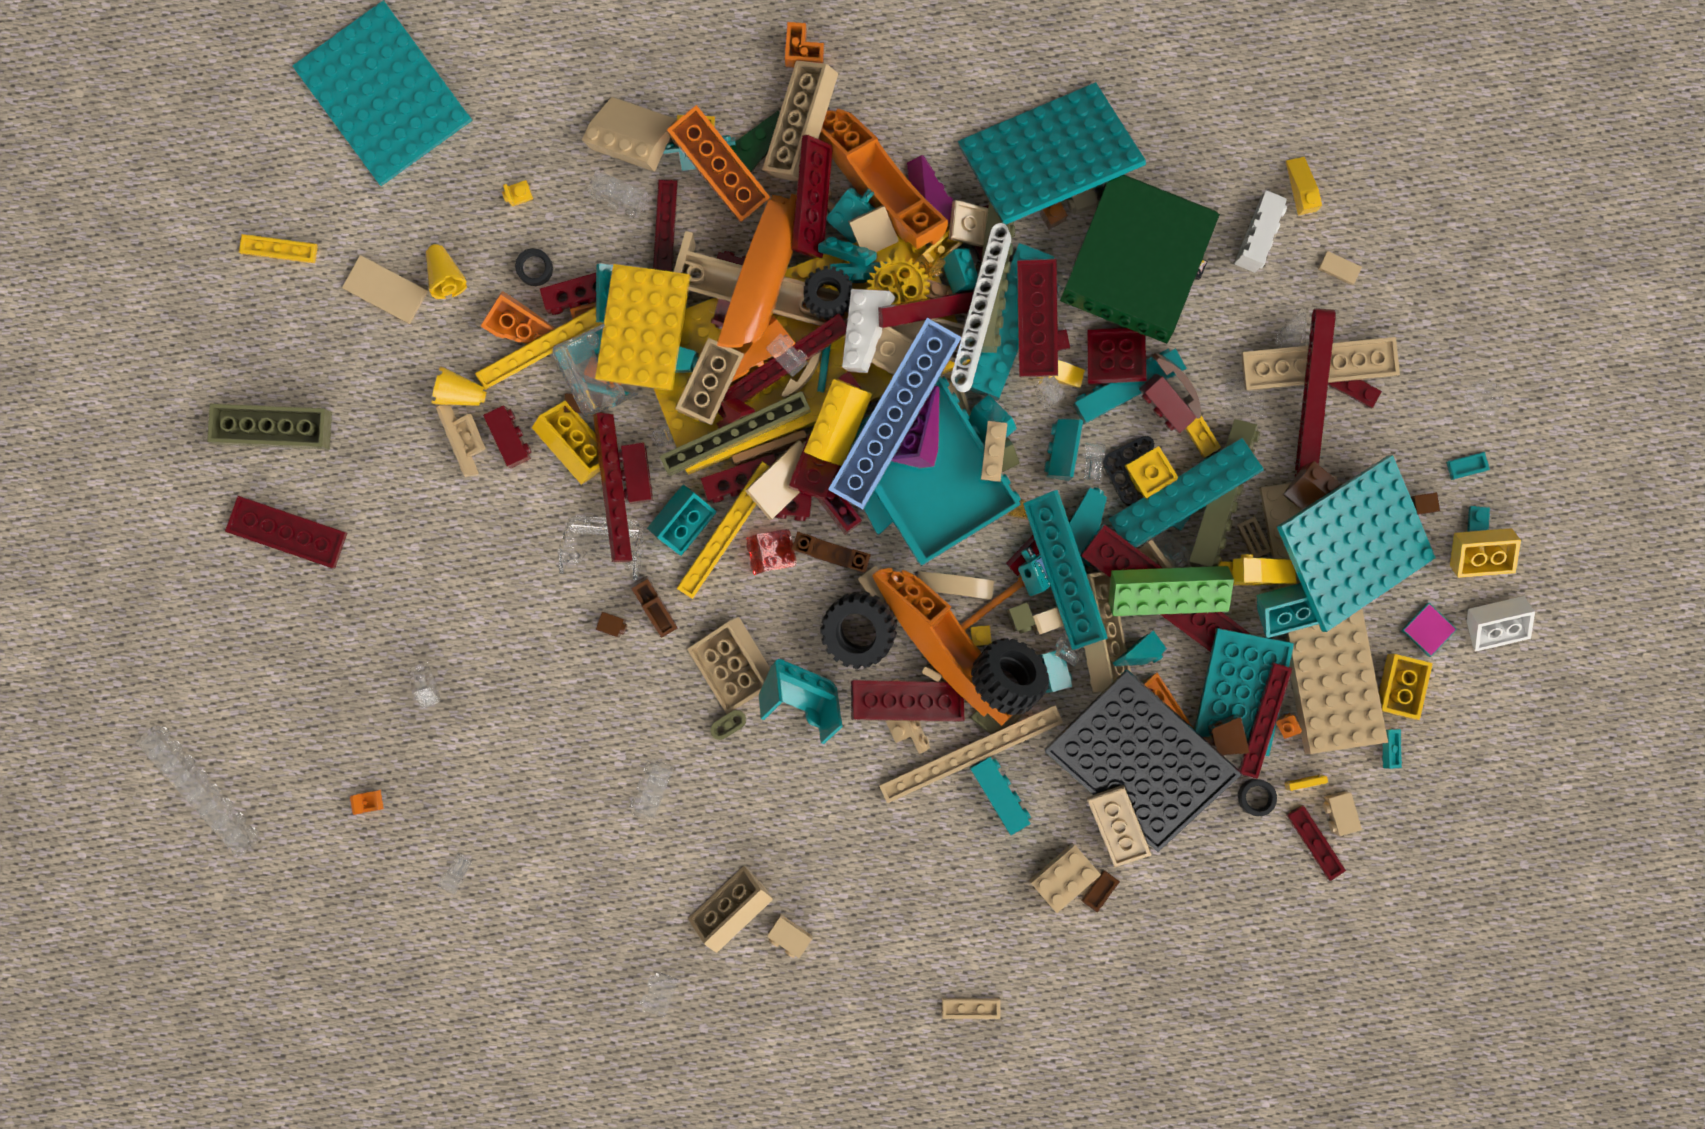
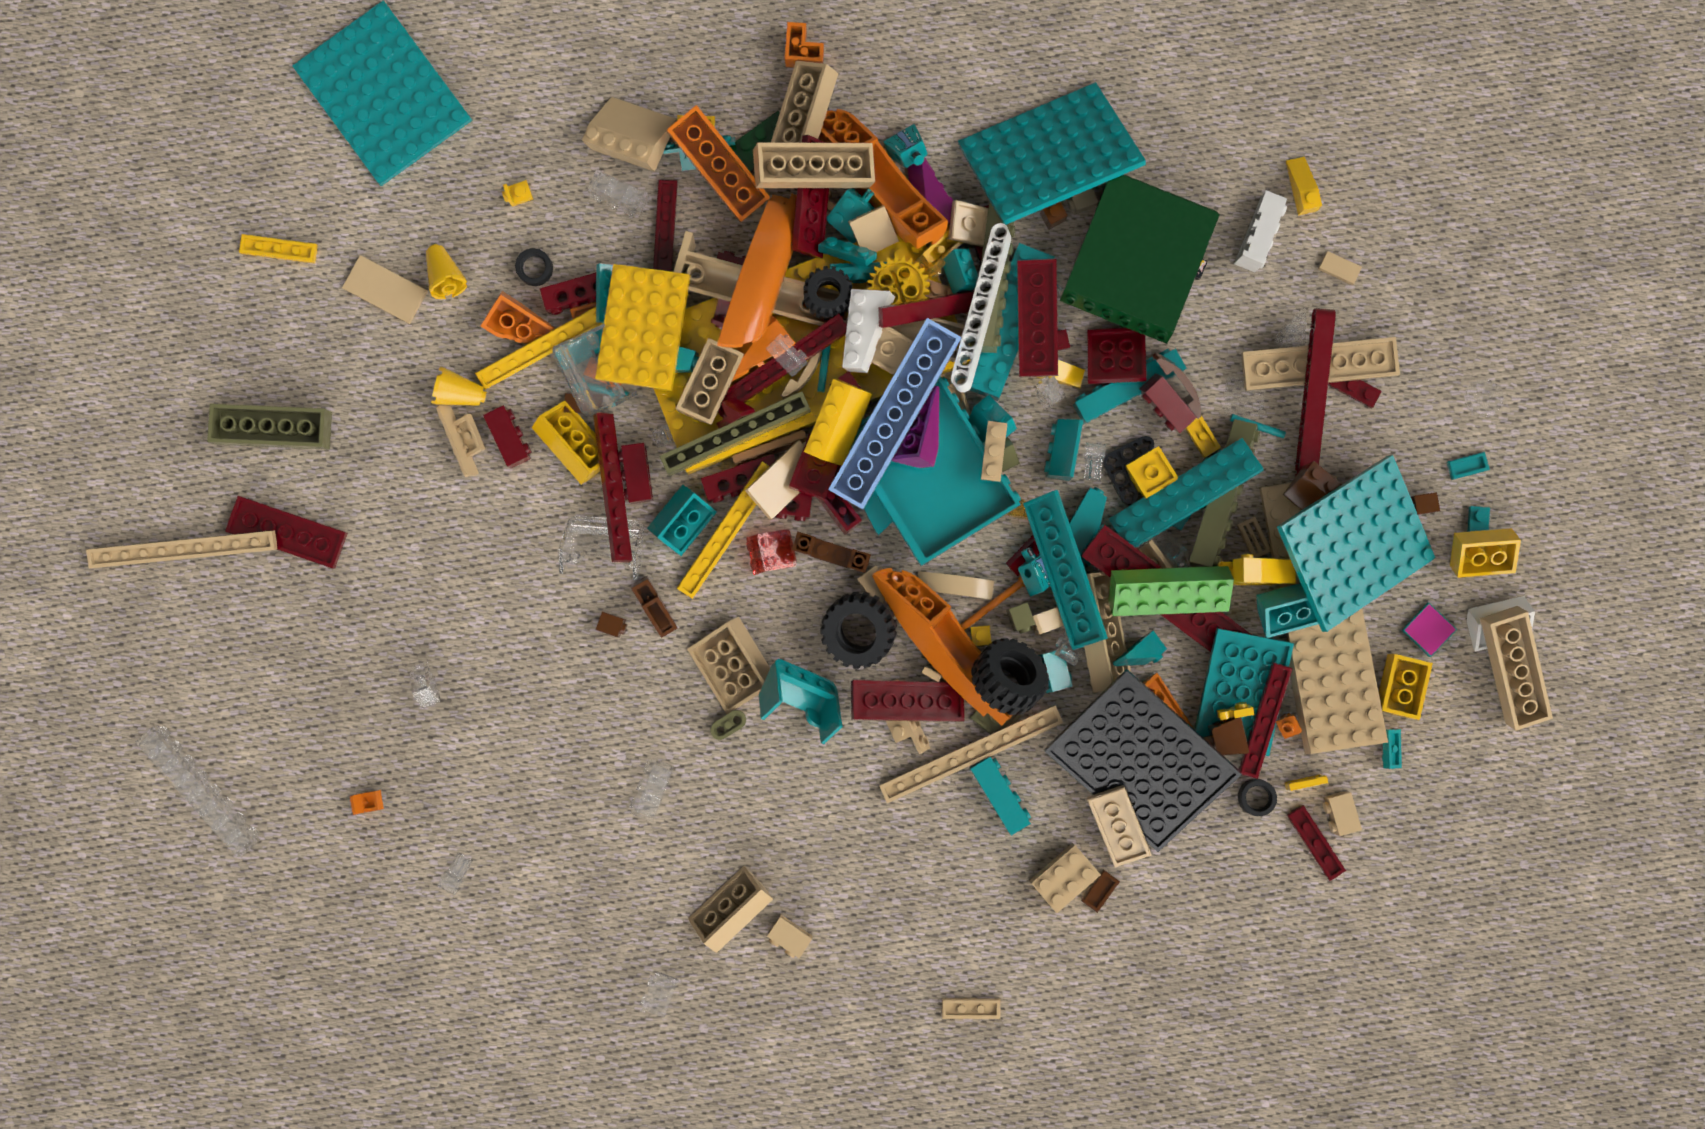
none -> tan plate [86,530,277,569]
none -> tan brick [753,143,875,188]
none -> teal torso [883,124,928,168]
none -> yellow plate [1217,702,1254,720]
none -> teal bar [1229,414,1286,438]
none -> tan brick [1480,606,1553,731]

